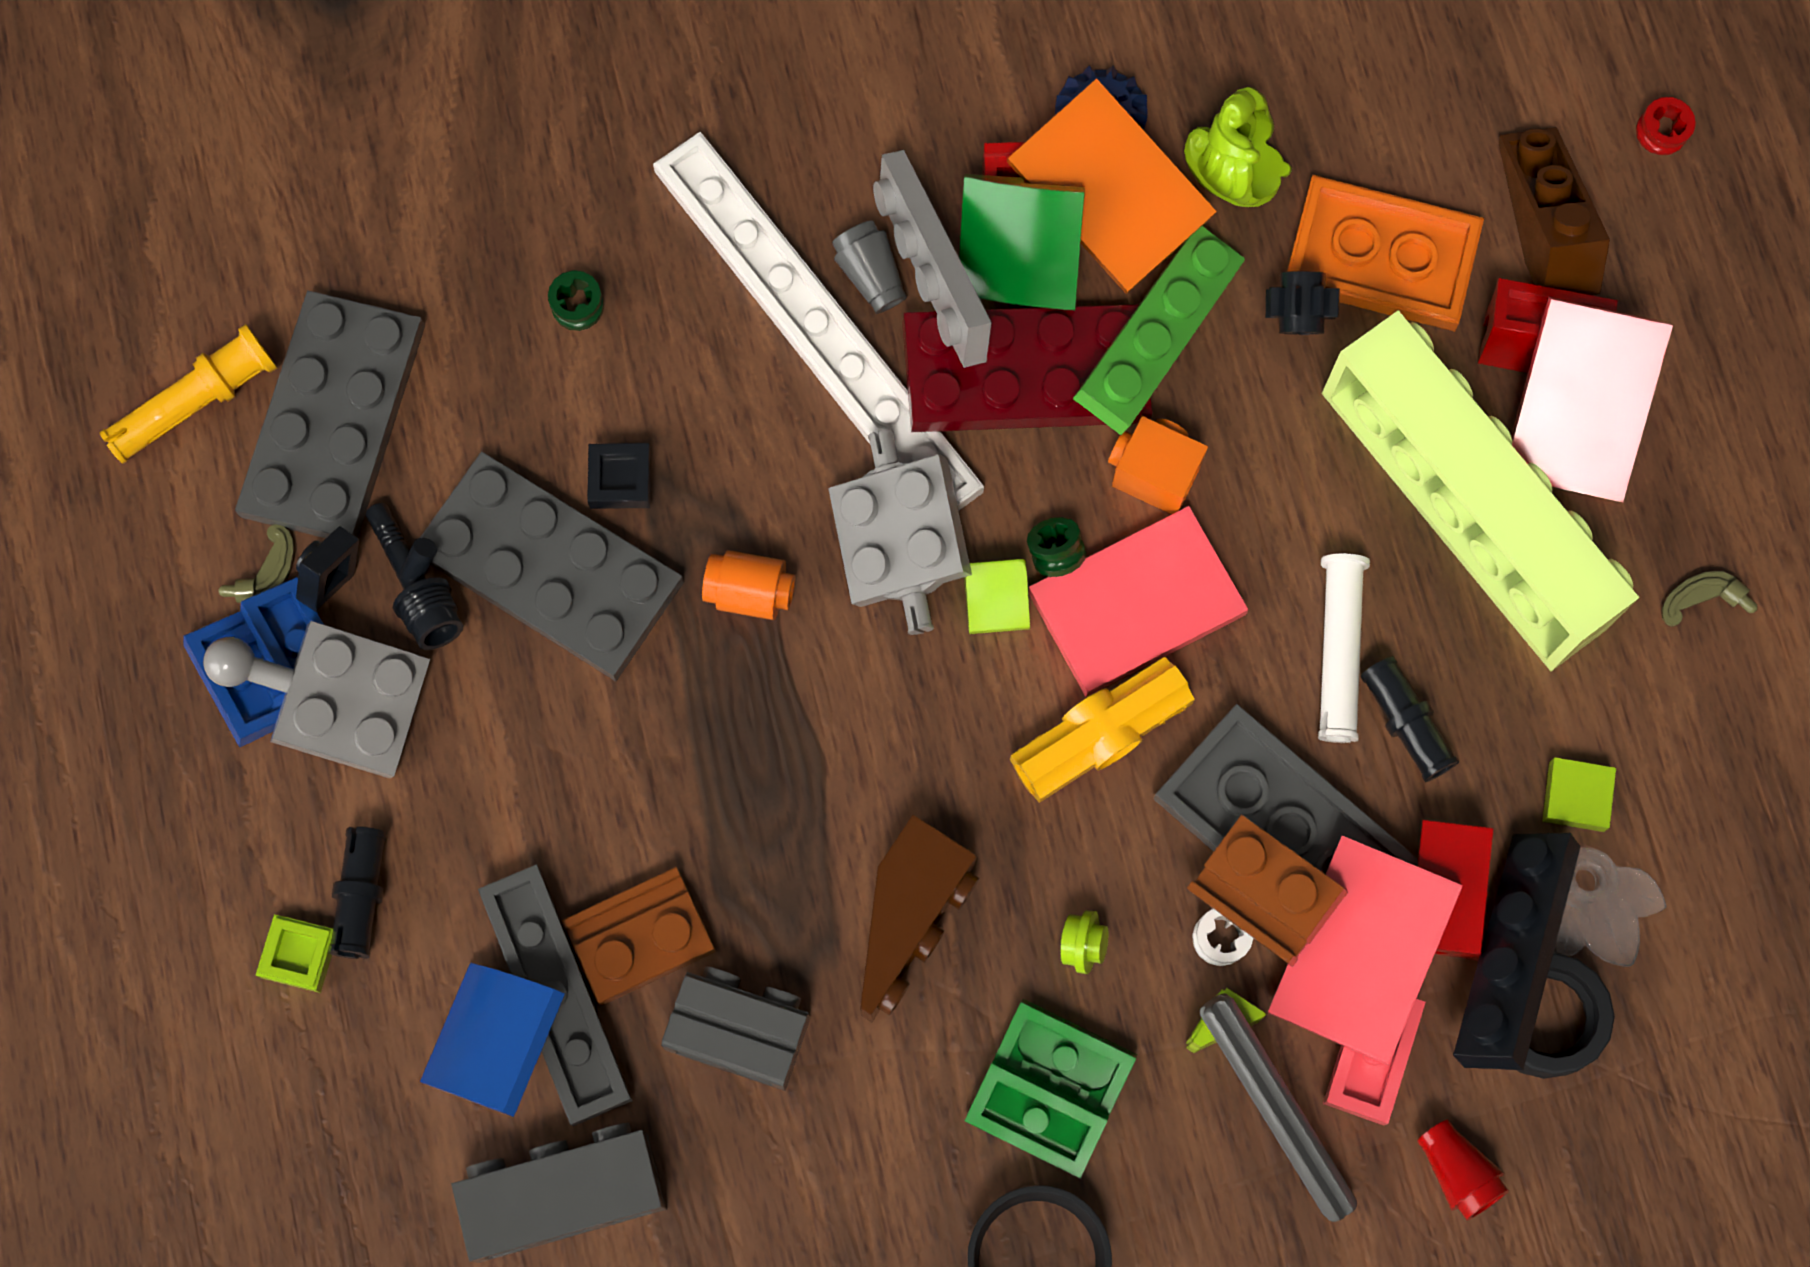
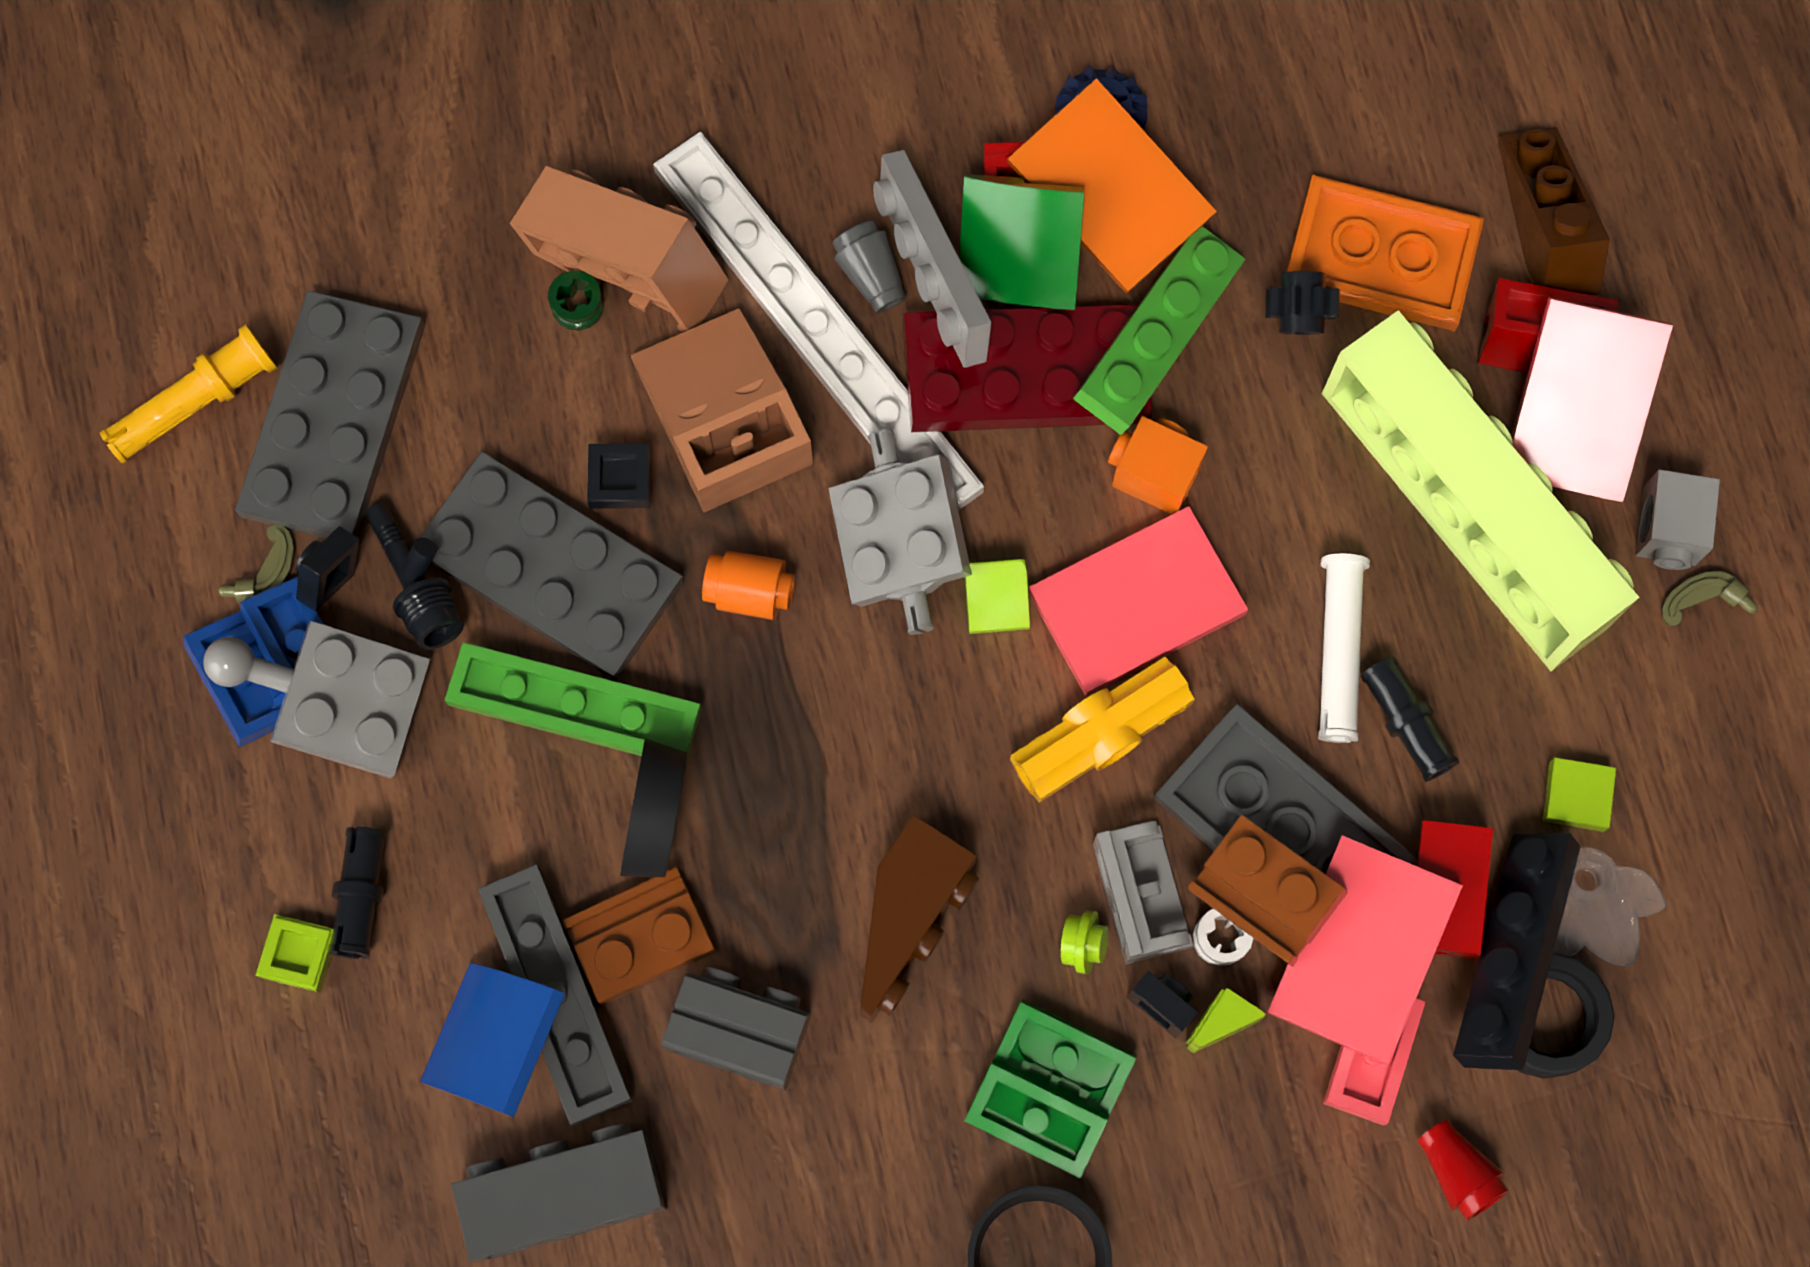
dark green bush [1026,517,1087,577] -> none
lime hair [1184,87,1292,208] -> none
dark grey axle [1200,993,1357,1222] -> none
red bush [1635,97,1696,155] -> none
none -> bright green plate [444,642,702,763]
none -> nougat wedge [510,166,729,332]
none -> black tyre [620,738,688,877]
none -> nougat slope [630,308,813,513]
none -> light grey hinge [1093,821,1194,965]
none -> black plate [1127,971,1198,1039]
none -> light grey brick [1635,469,1720,570]

